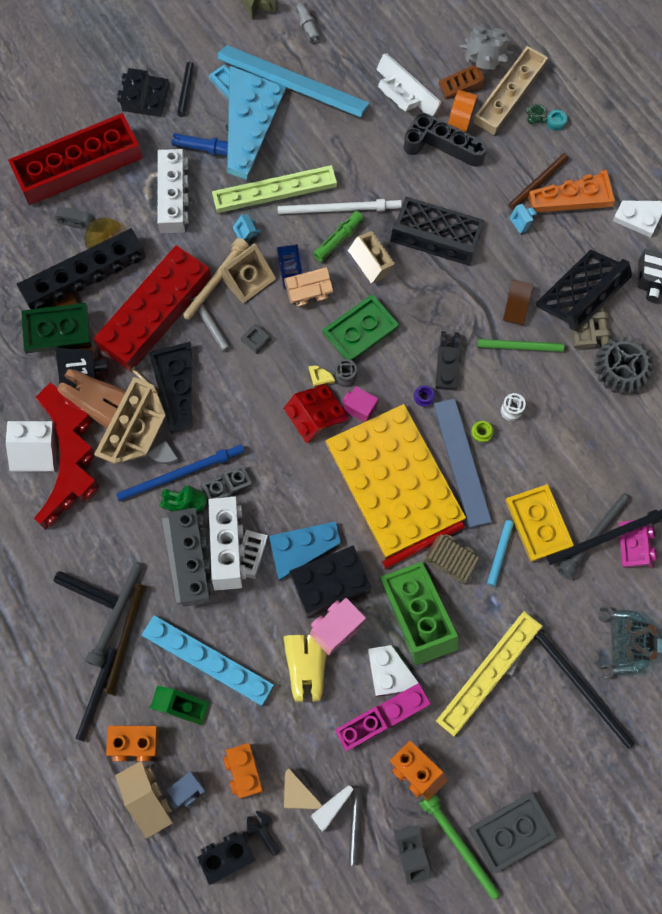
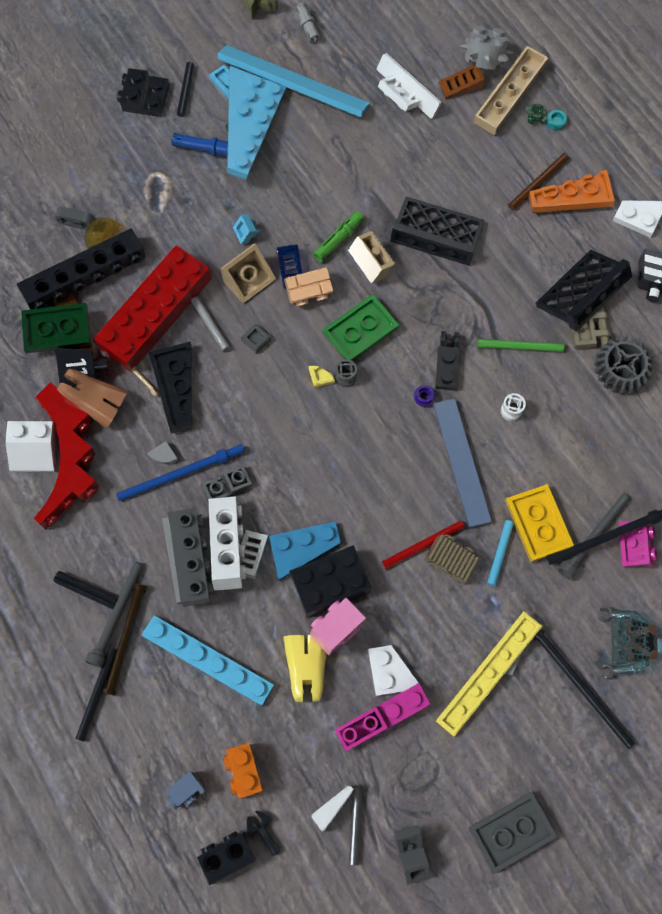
red brick [8,113,143,206] -> none
tan wedge [94,377,166,464] -> none
orange brick [106,726,160,762] -> none
tan brick [115,761,173,838] -> none
green slope [149,685,210,726] -> none
white brick [158,149,189,233] -> none
green piece [160,485,207,514] -> none
tan piece [183,238,250,320] -> none
yellowish green plate [212,165,337,213] -> none
white bar [278,199,402,214] -> none
red bracket [283,384,348,443] -> none
tan slope [284,769,322,809] -> none
yellow plate [325,404,466,559] -> none
dark pink brick [343,386,378,422] -> none
bright green slope [380,562,459,666] -> none
orange brick [389,740,448,802] -> none
black beam [403,113,487,167] -> none
bright green piece [419,794,500,900] -> none
orange brick [448,90,478,132] -> none
lime plate [471,421,494,443] -> none
reddish brown slope [502,280,533,325] -> none
medium azure tile [510,204,537,234] -> none

